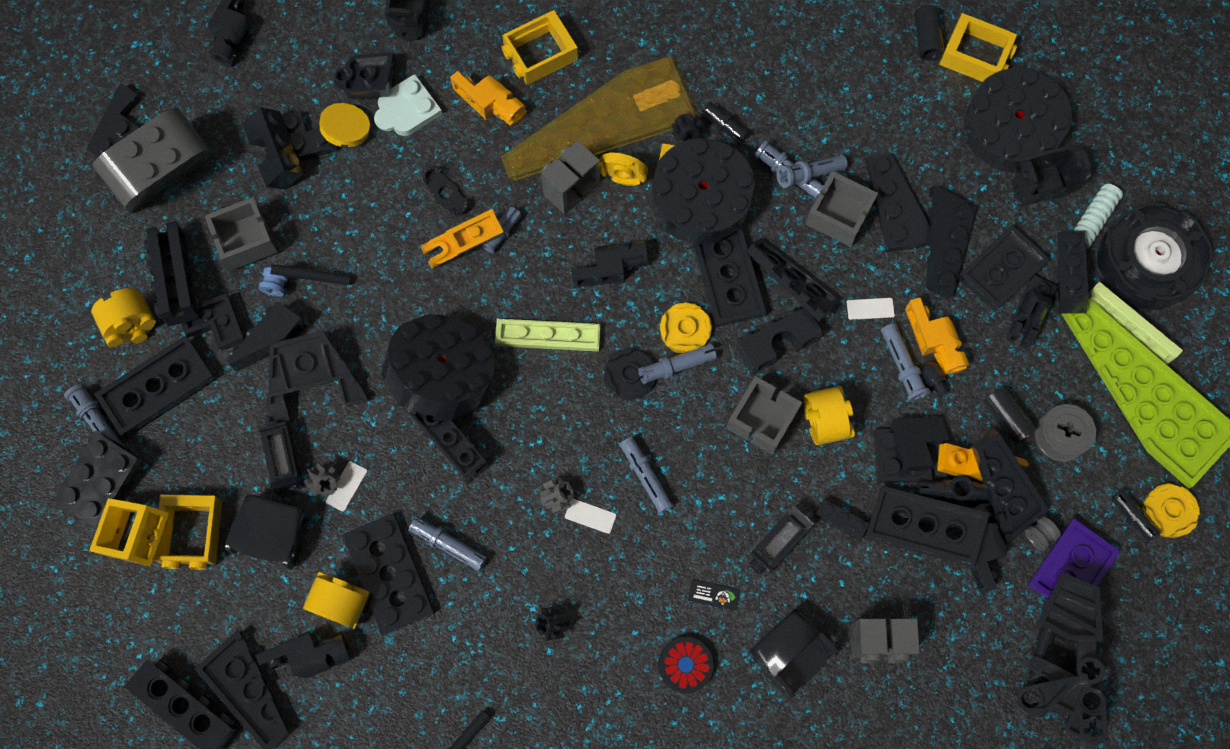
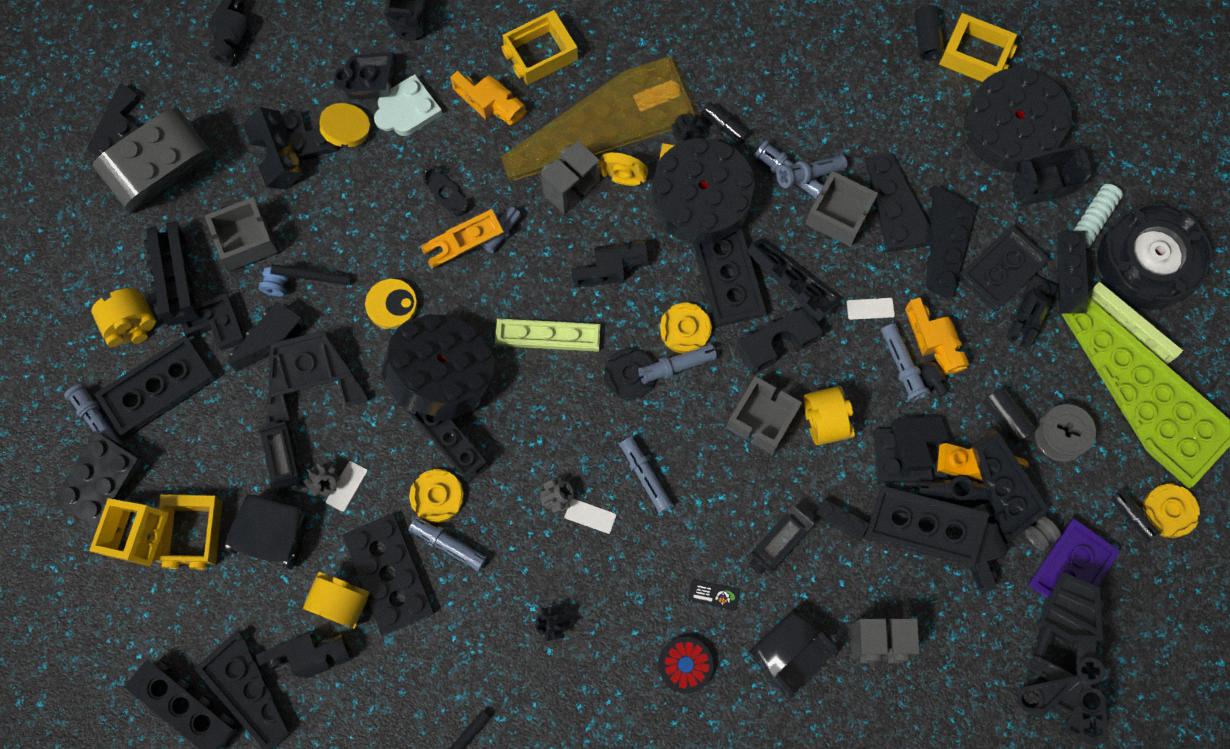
none -> yellow tile [365,279,417,329]
none -> yellow tile [409,469,464,523]

